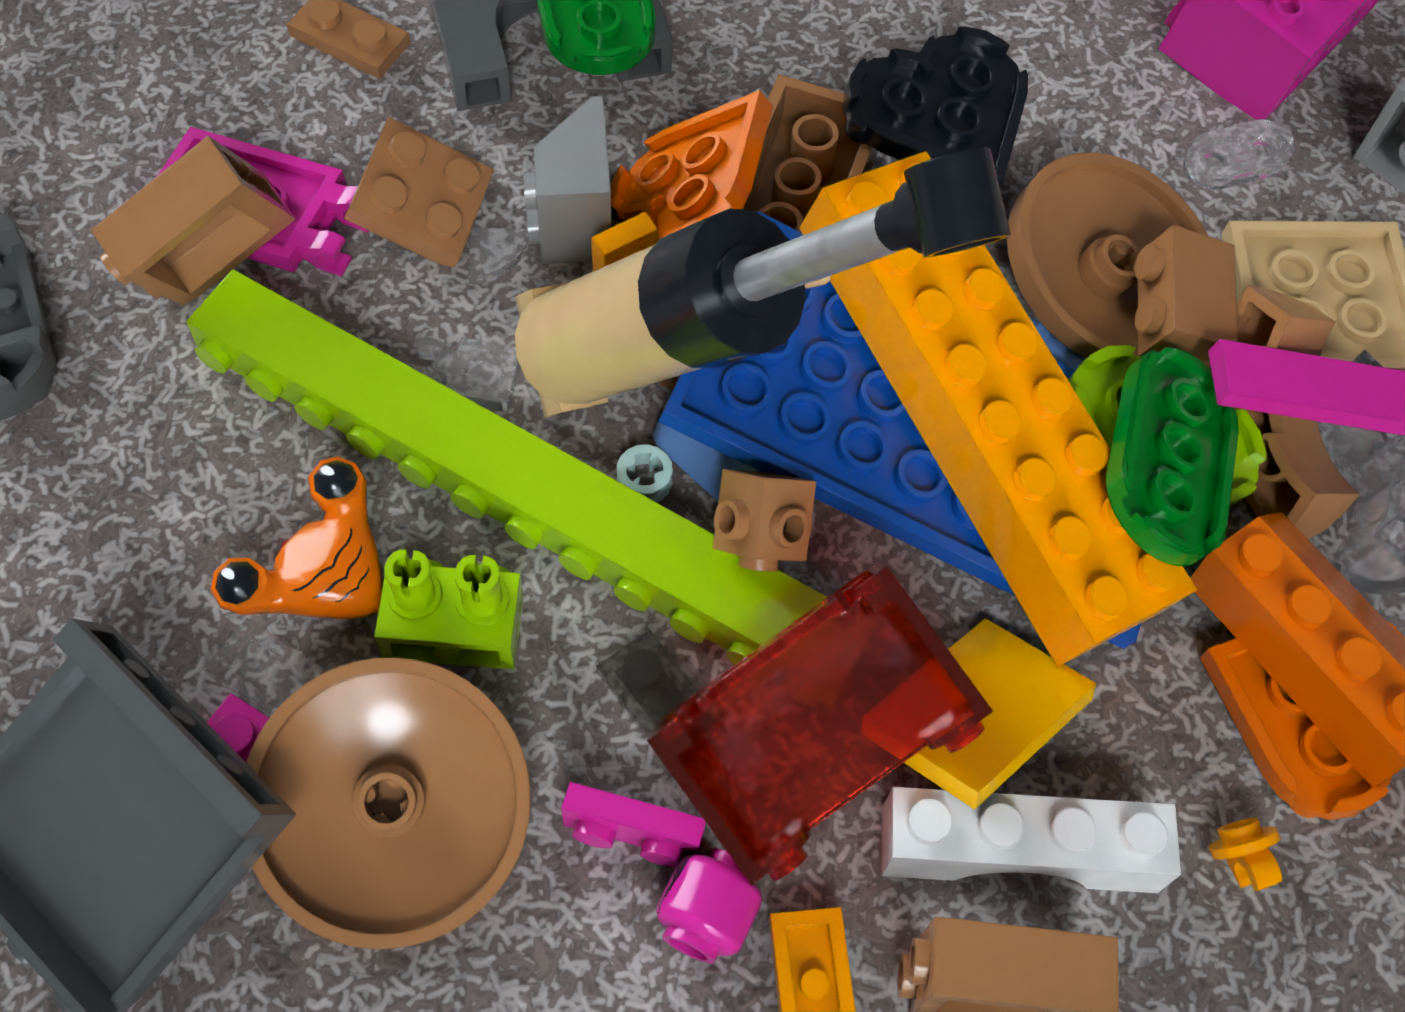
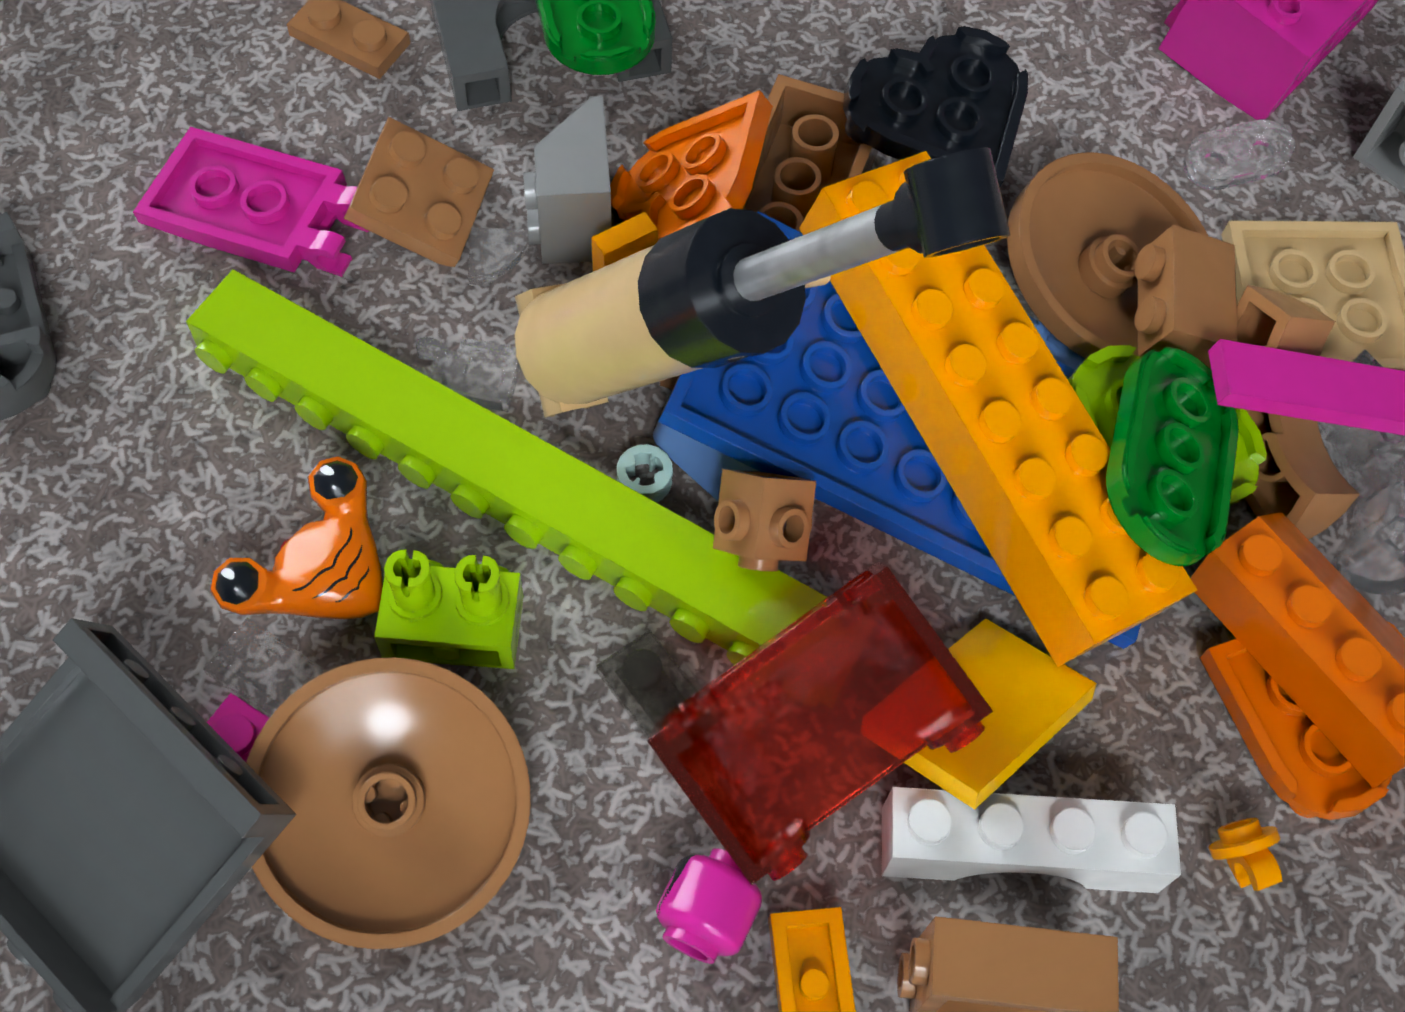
medium nougat window [91,136,296,305] -> none
dark pink plate [561,782,707,867] -> none

